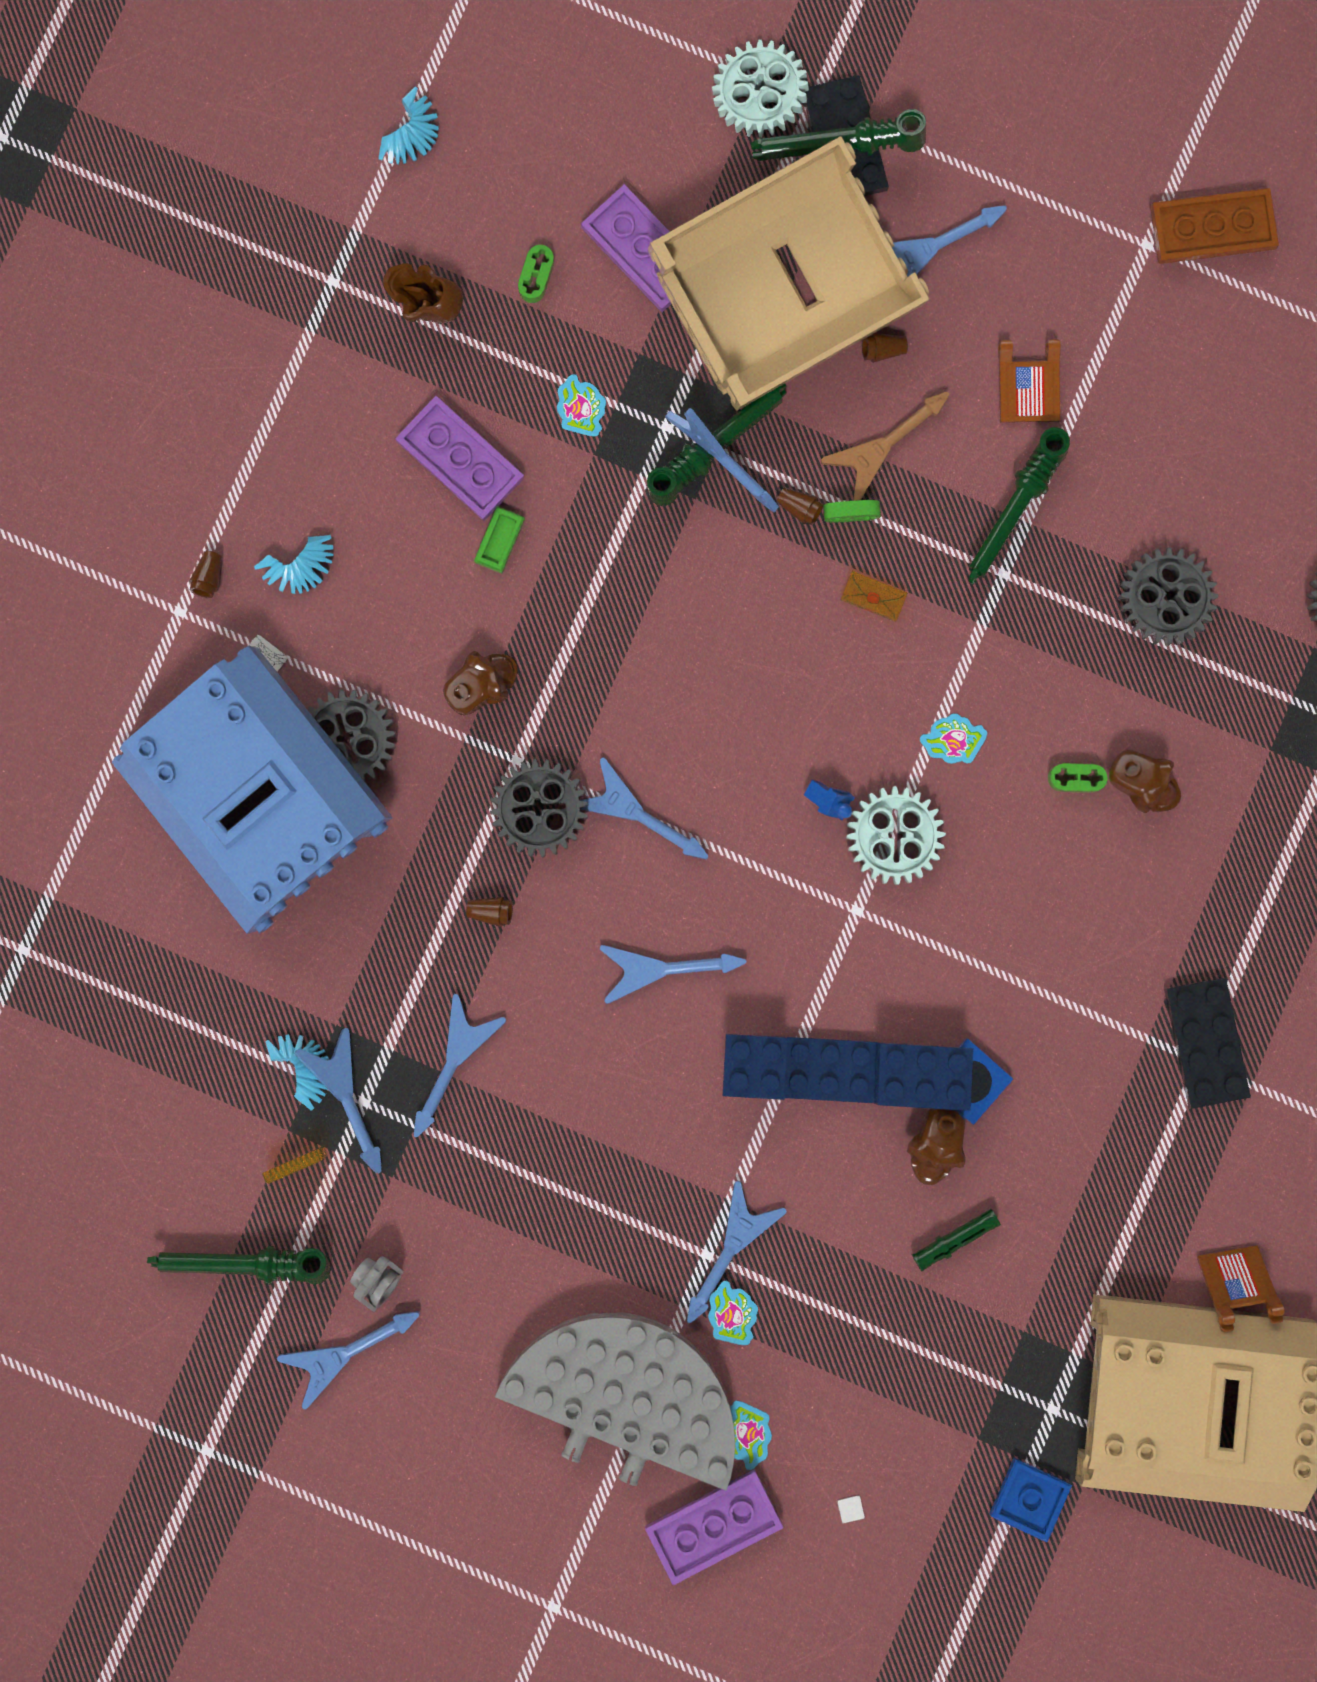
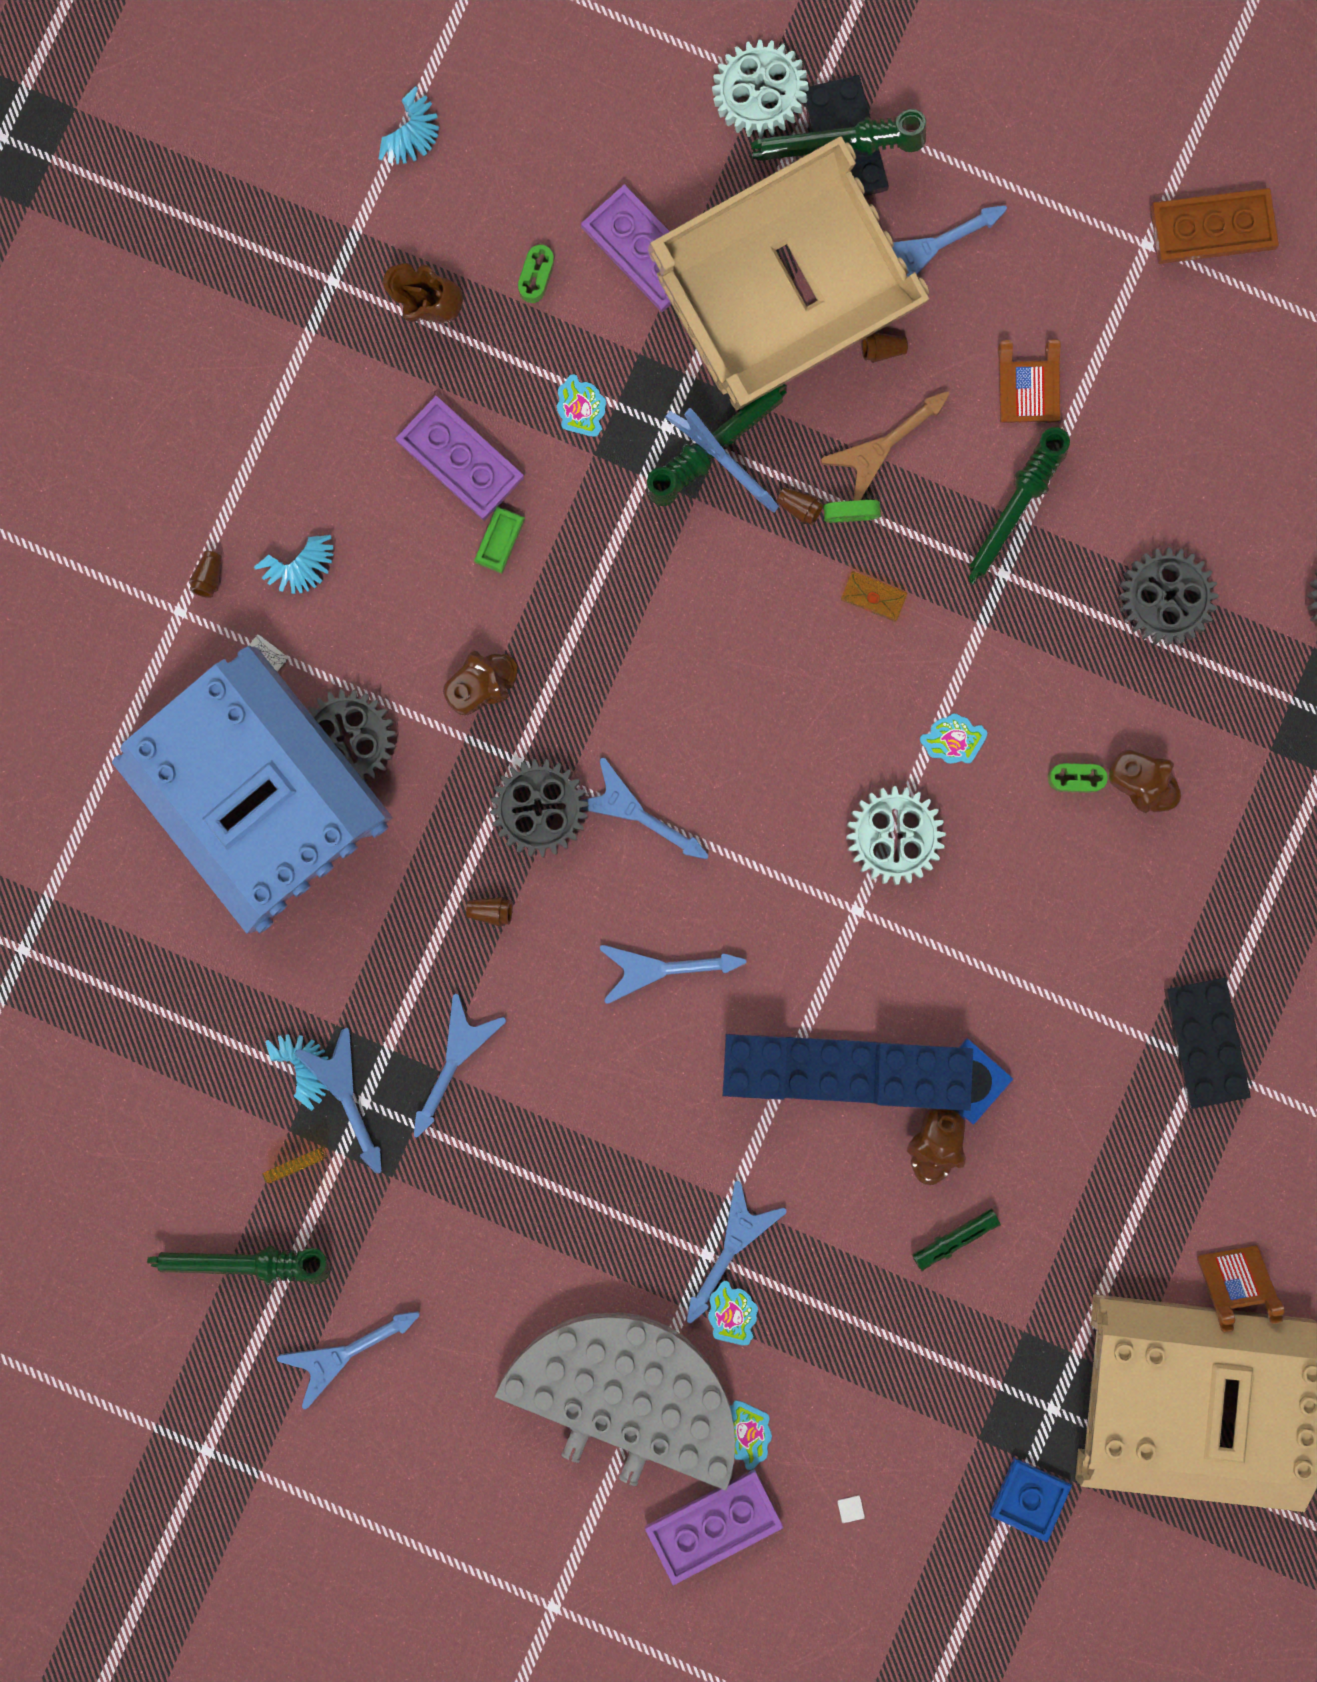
light grey piece [350,1256,404,1312] -> none
blue piece [804,780,855,820] -> none

